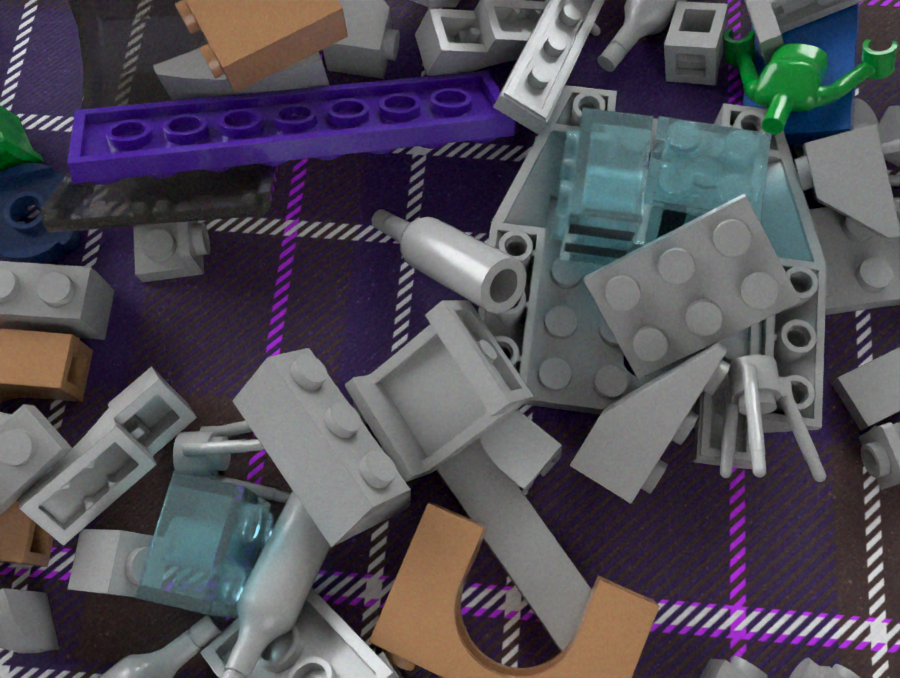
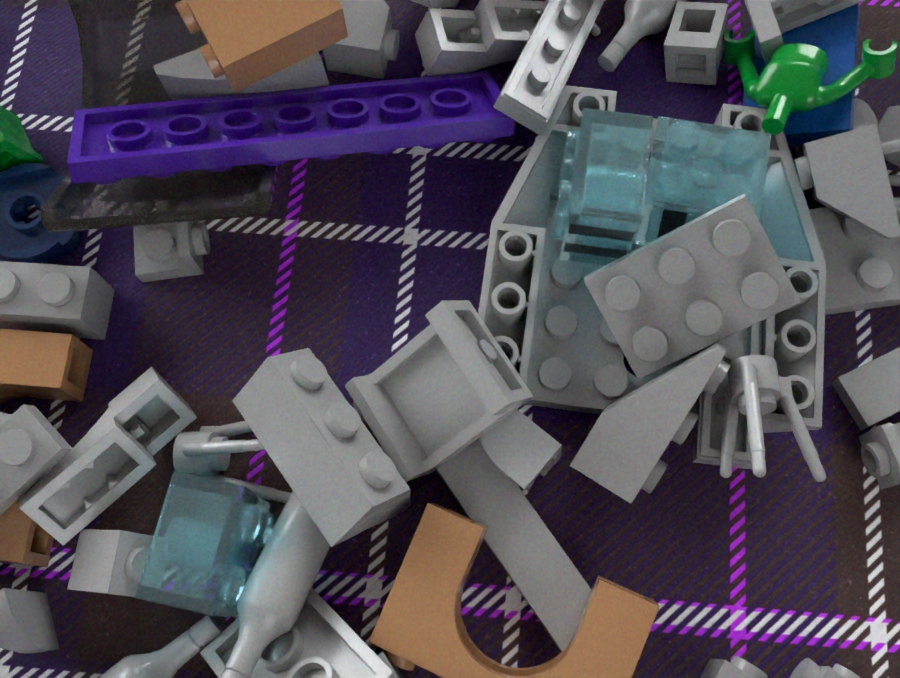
light grey piece [372,209,526,314] -> none

